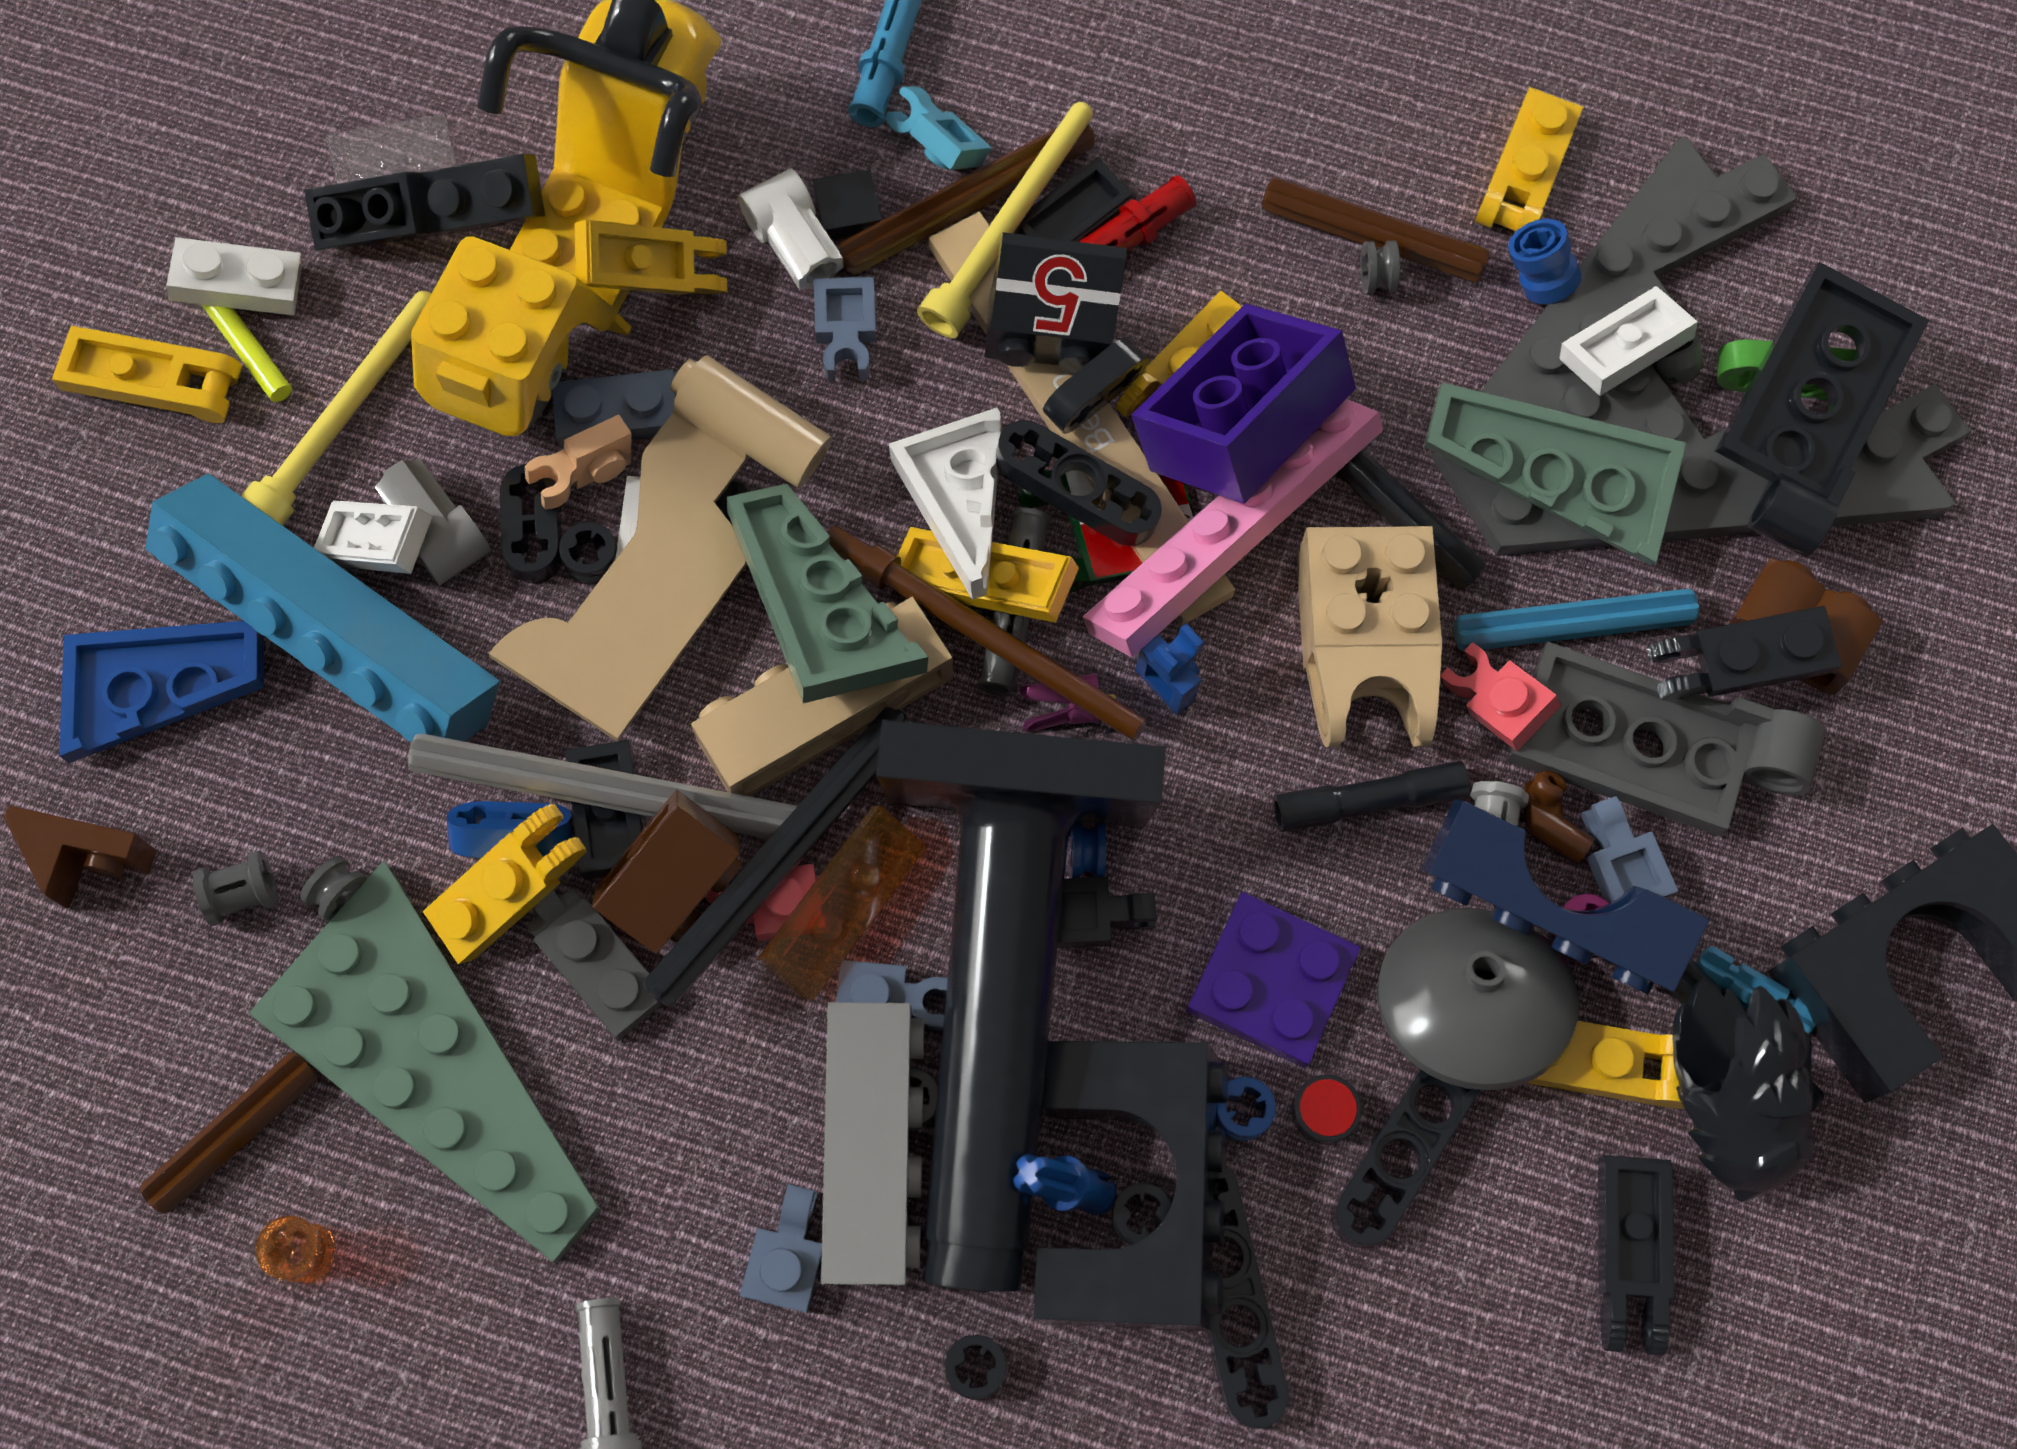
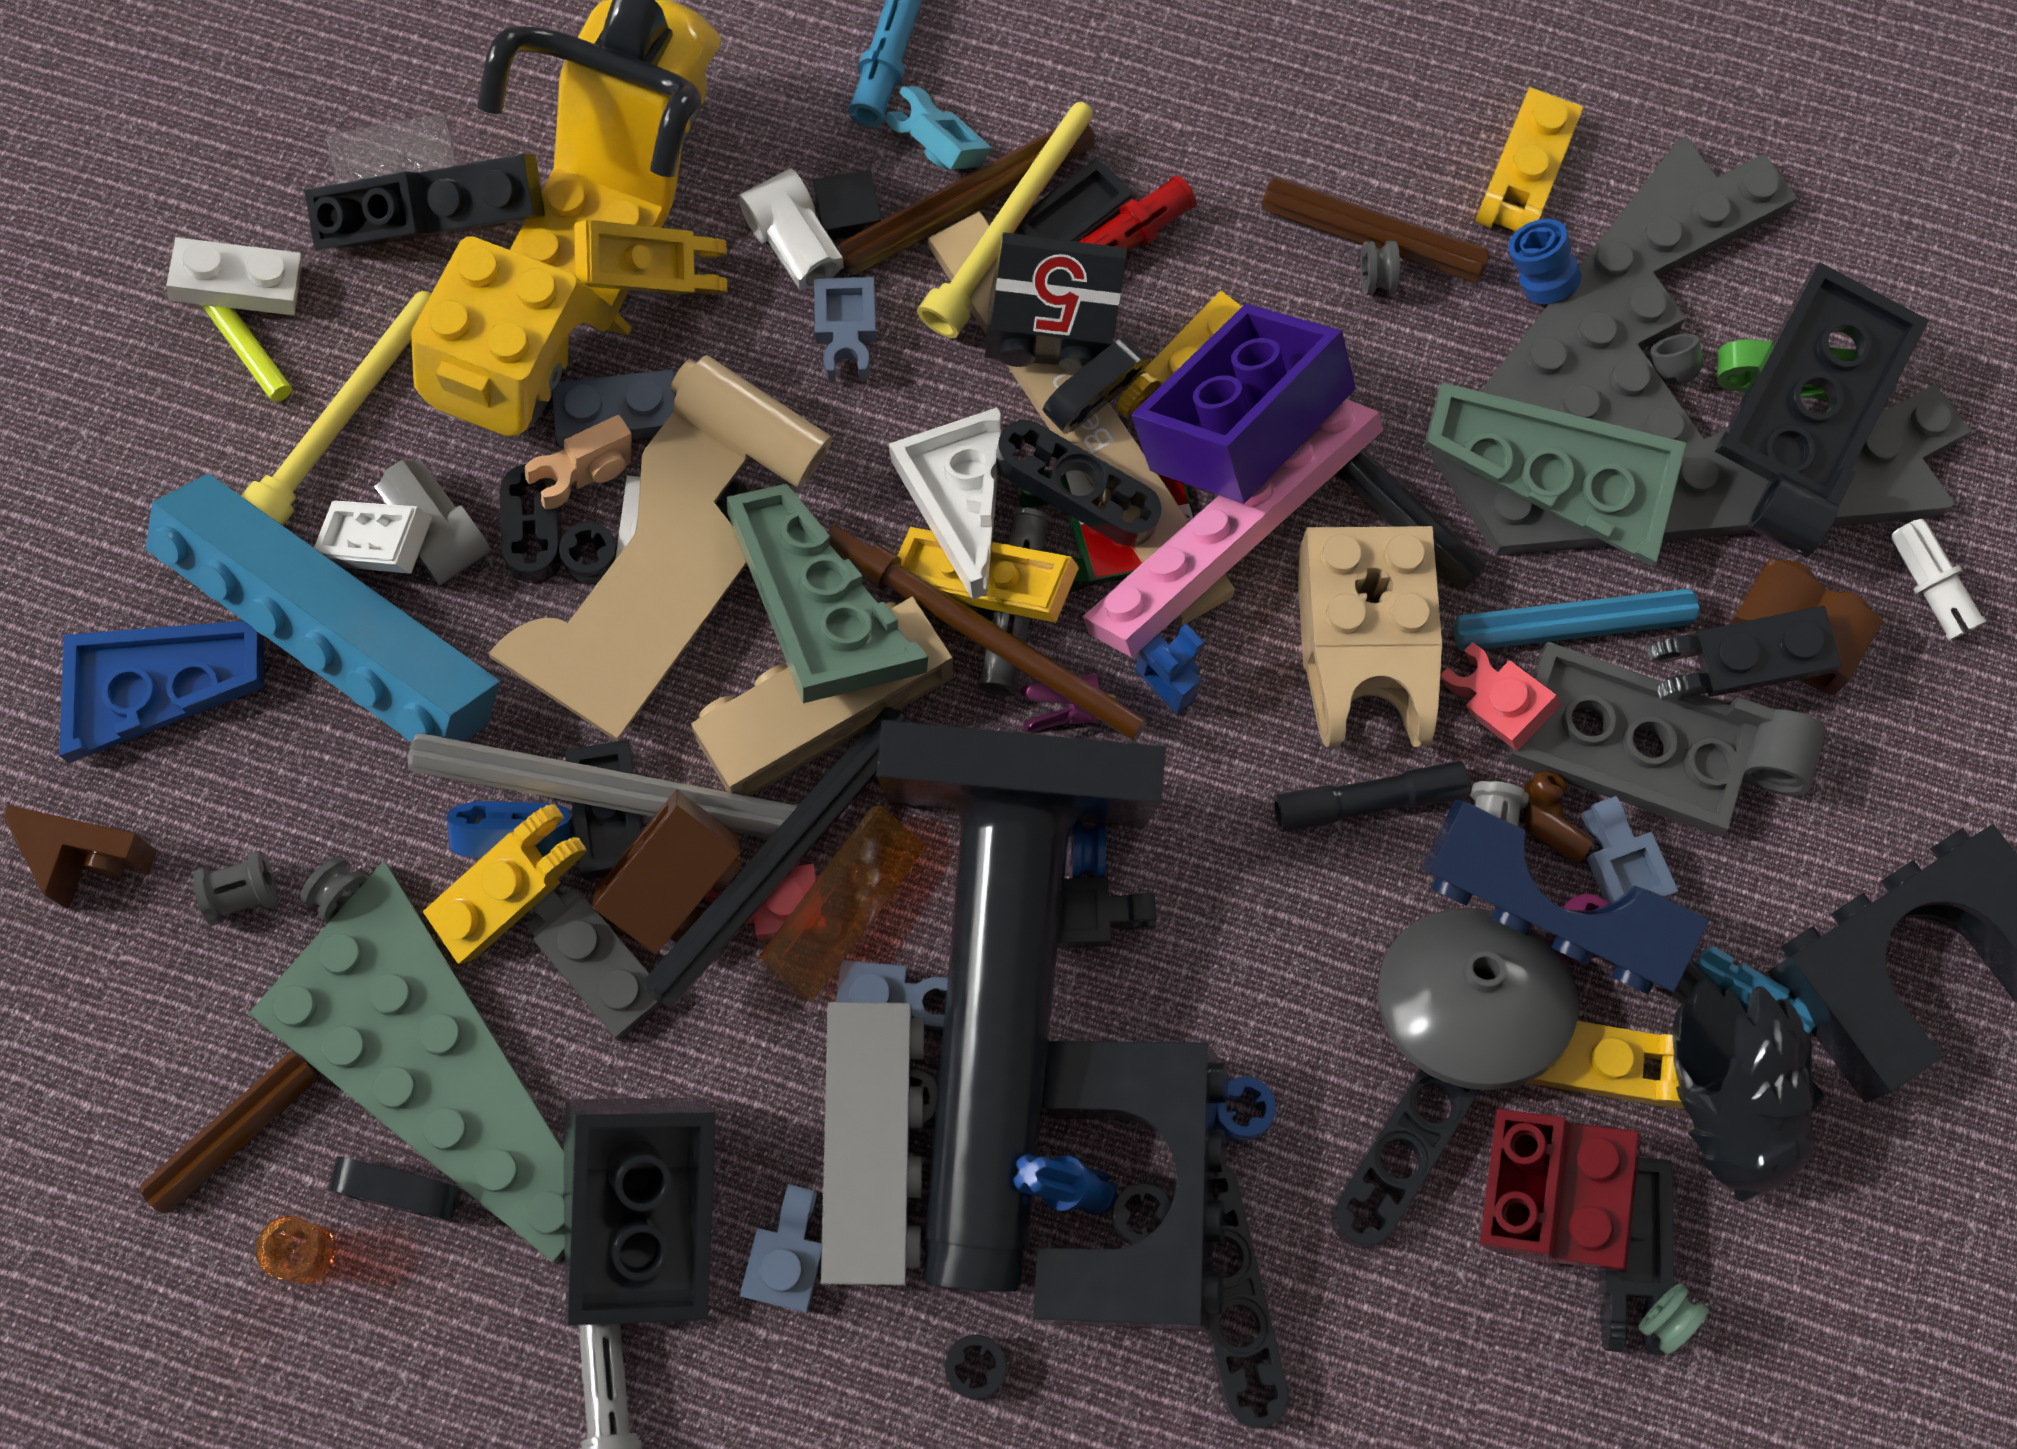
yellow plate [52,325,242,424] -> none
dark purple plate [1185,891,1361,1068] -> none
red tile [1292,1074,1362,1145] -> none
white plate [1560,286,1698,396] -> none
none -> black beam [326,1156,462,1223]
none -> black slope [563,1097,716,1326]
none -> dark red brick [1479,1109,1641,1273]
none -> sand green bush [1639,1283,1709,1355]
none -> white axle [1891,519,1987,641]

